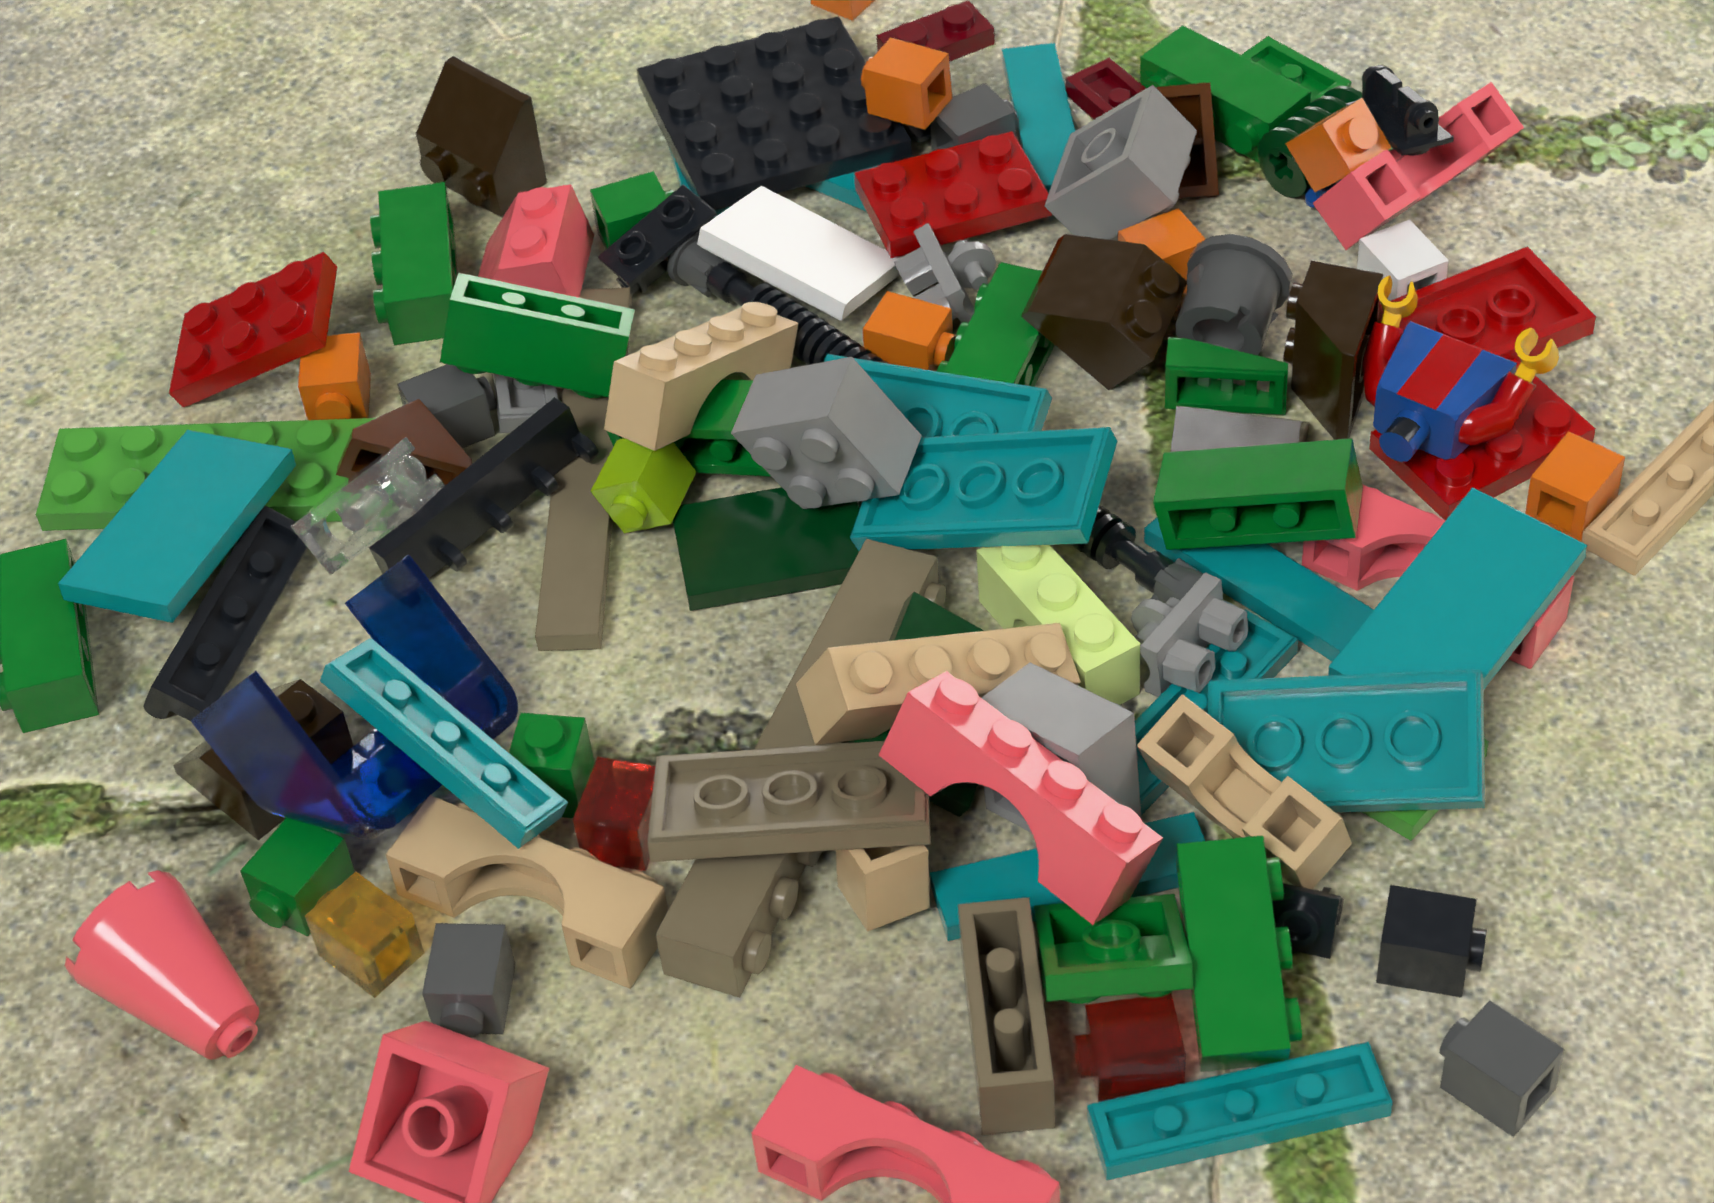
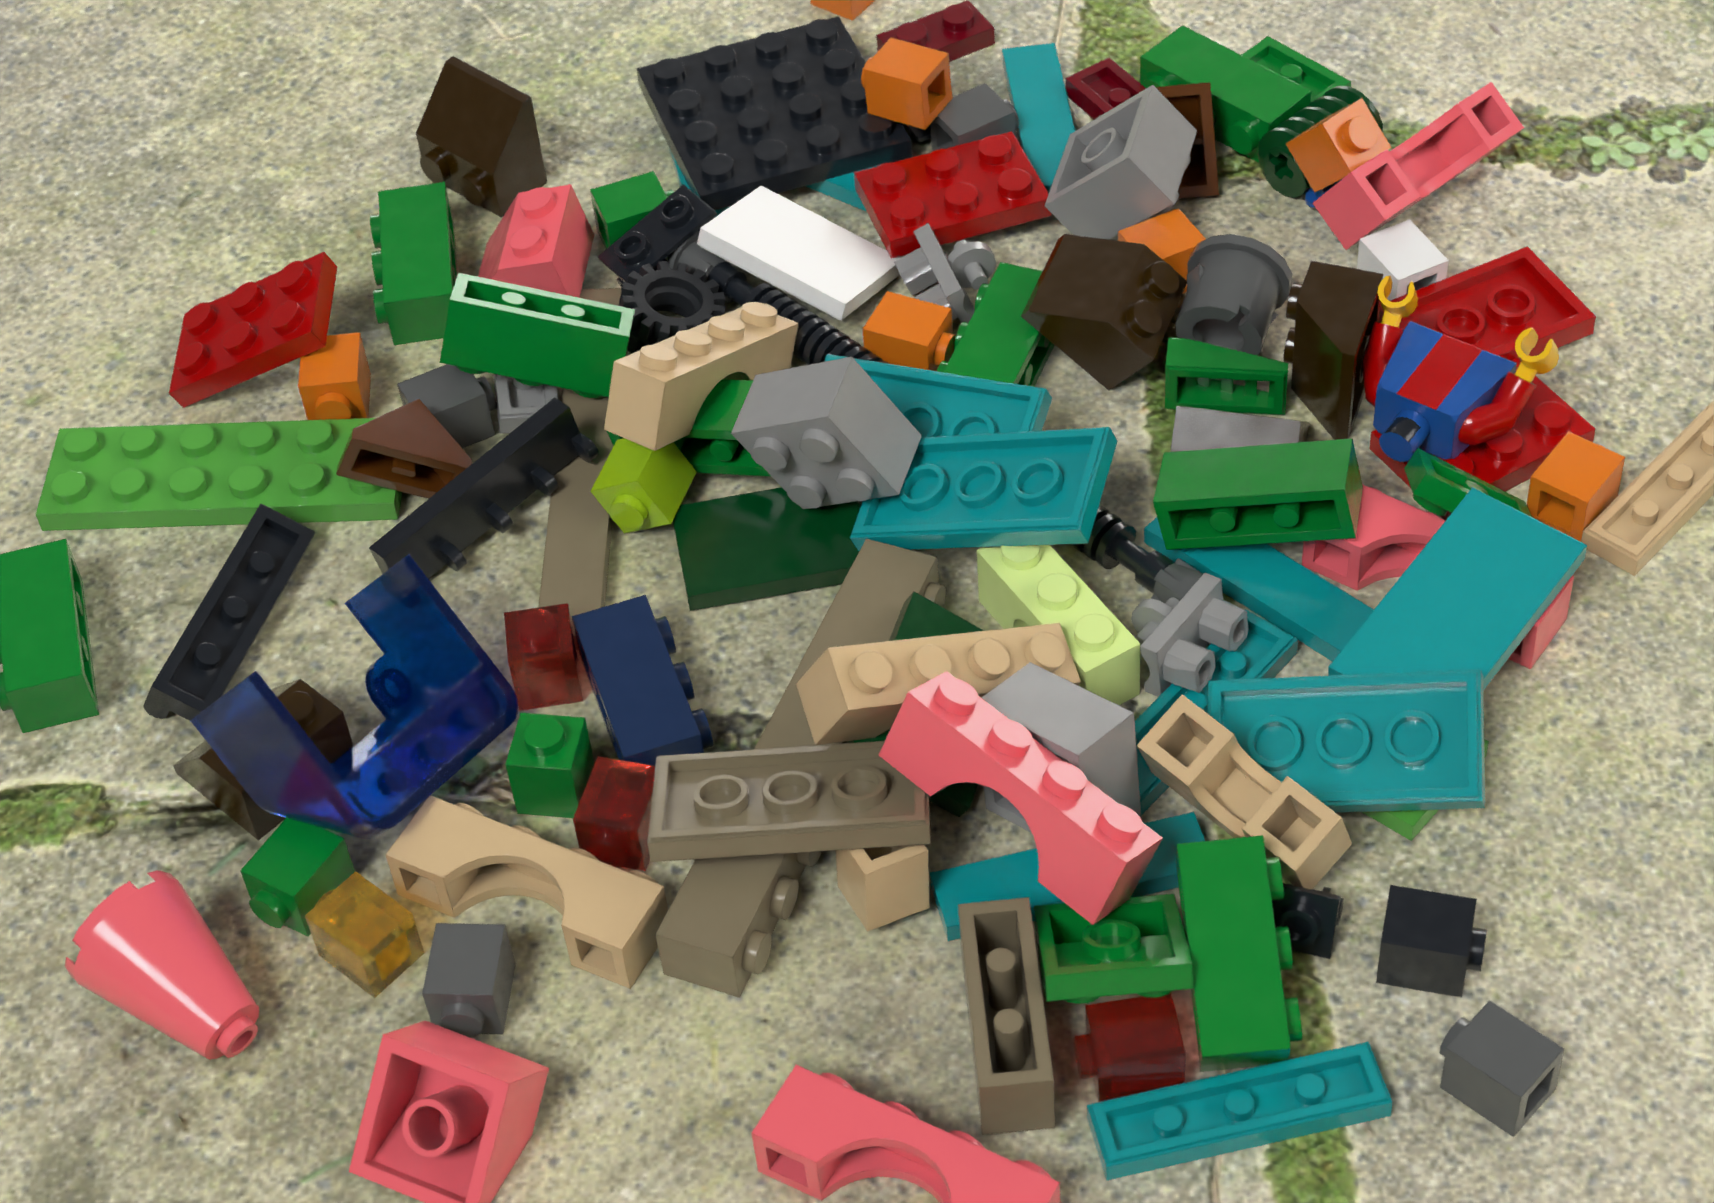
teal tile [58,430,296,623] -> none
clear brick [291,437,445,575] -> none
teal tile [320,638,568,849] -> none
black hinge [1346,65,1454,156] -> none
none -> clear red brick [504,603,583,711]
none -> dark blue brick [572,595,713,799]
none -> black tyre [619,261,726,353]
none -> green plate [1404,448,1532,517]

